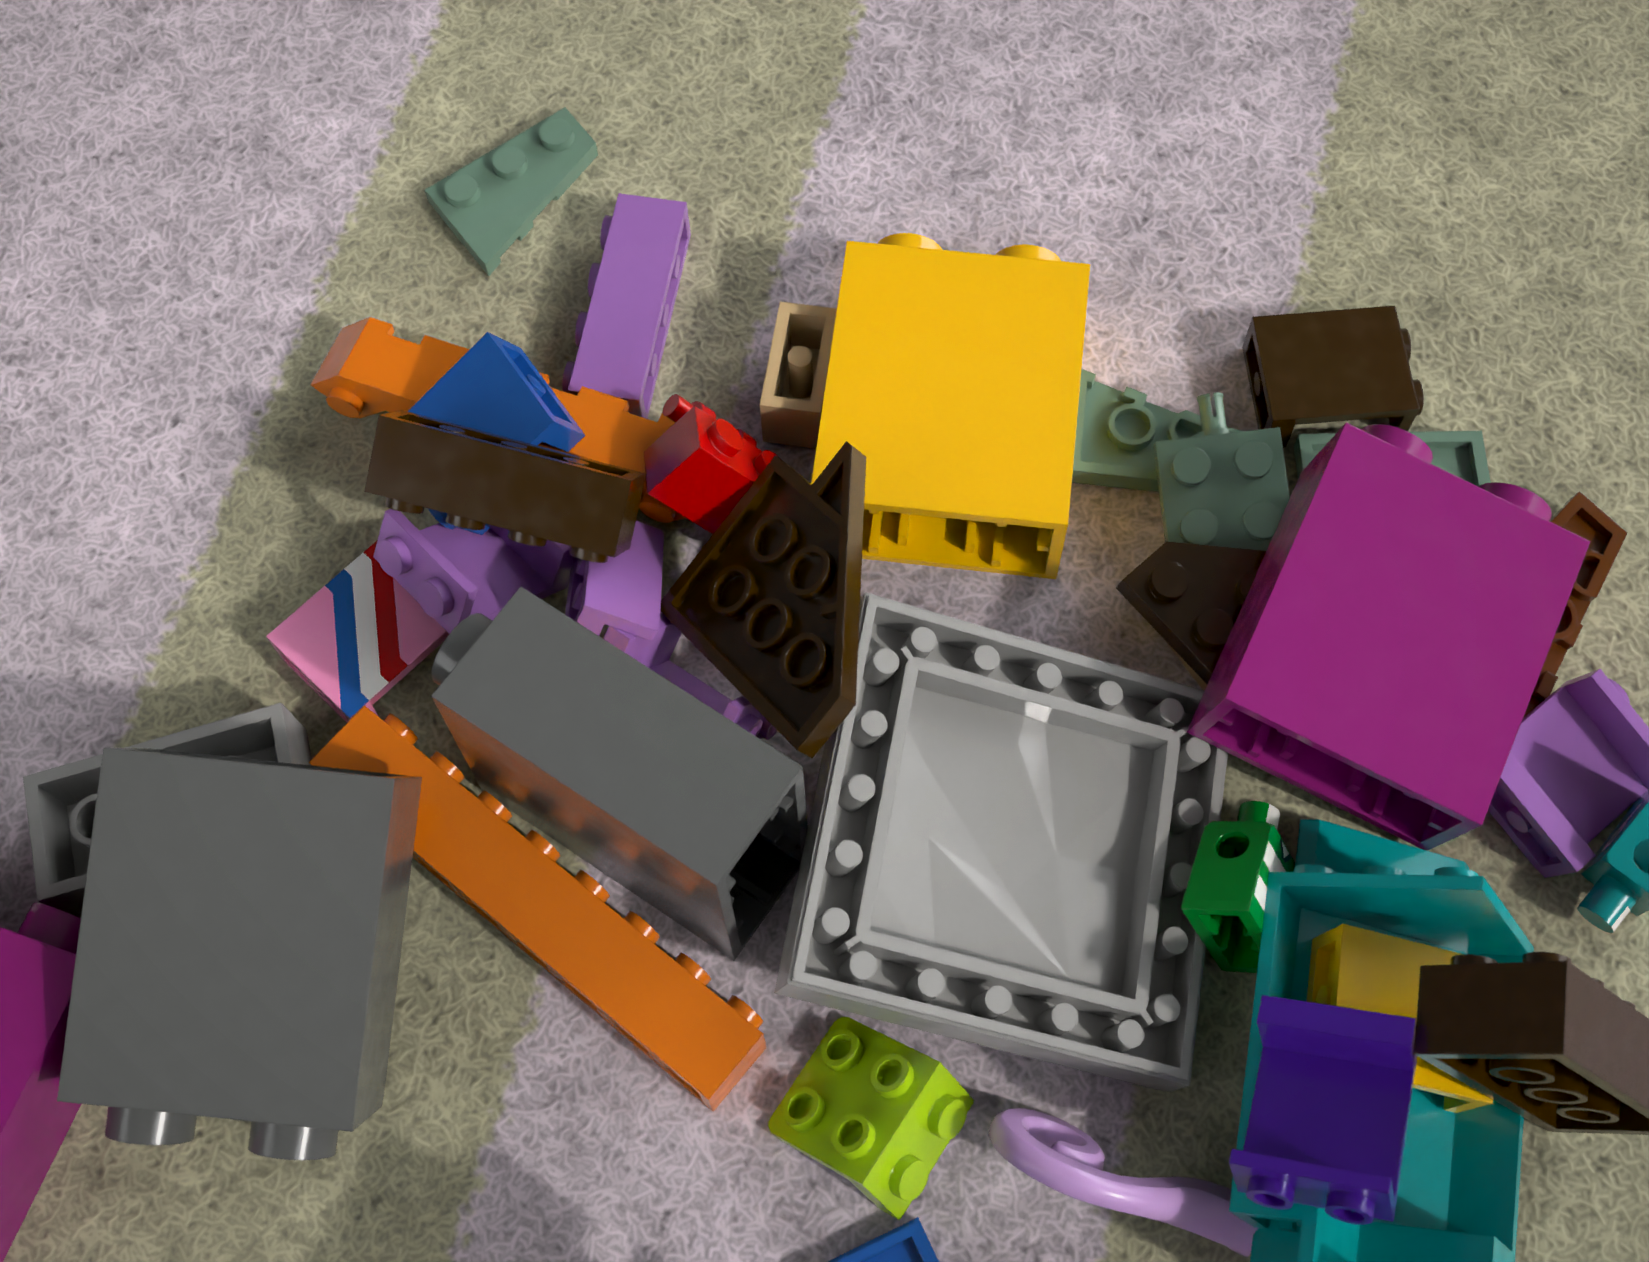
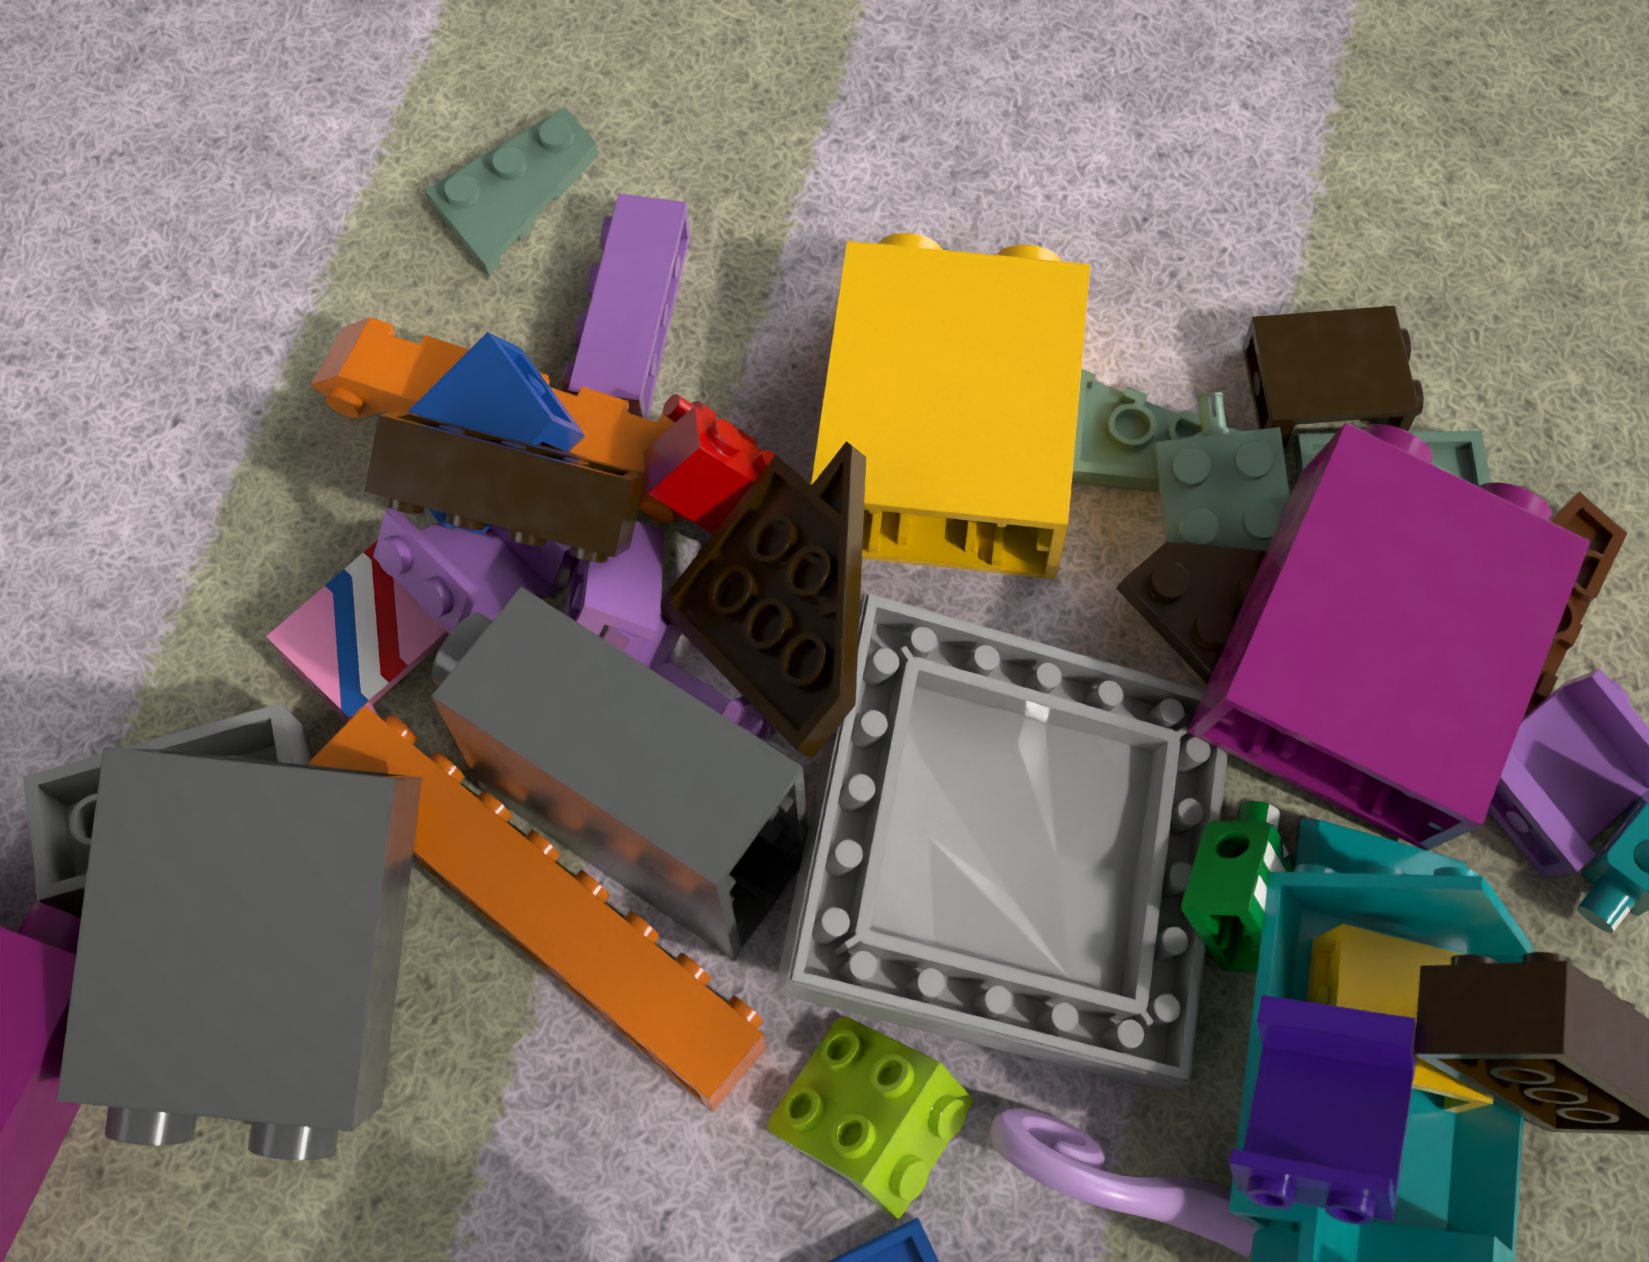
tan brick [760,301,837,449] -> none

